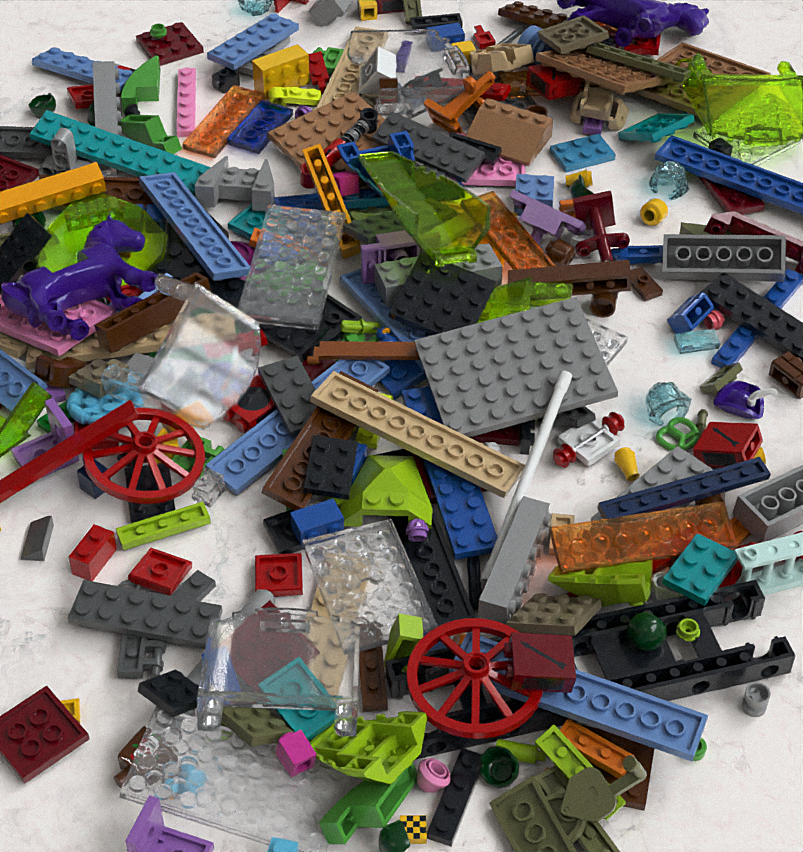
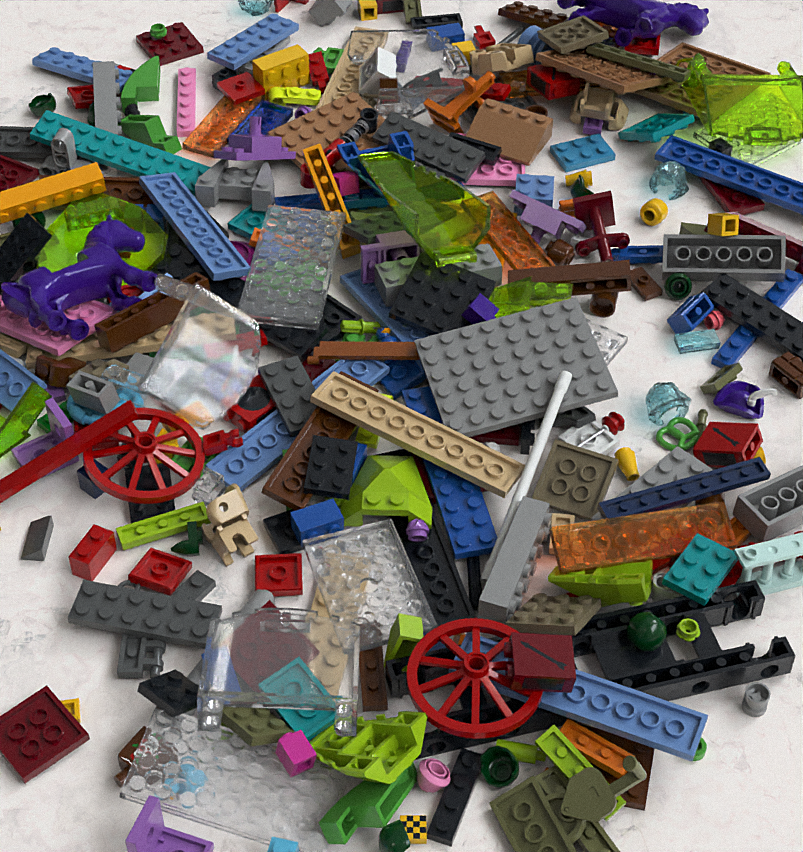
none -> light grey brick [66,370,120,414]
none -> dark green plate [171,521,203,556]
none -> tan piece [201,483,259,567]
none -> red plate [203,429,243,456]
none -> medium lavender brick [214,116,296,161]
none -> red plate [217,72,265,105]
none -> dark purple brick [461,293,499,325]
none -> dark tan plate [532,439,619,521]
none -> dark green cone [664,273,692,300]
none -> yellow brick [707,213,739,236]

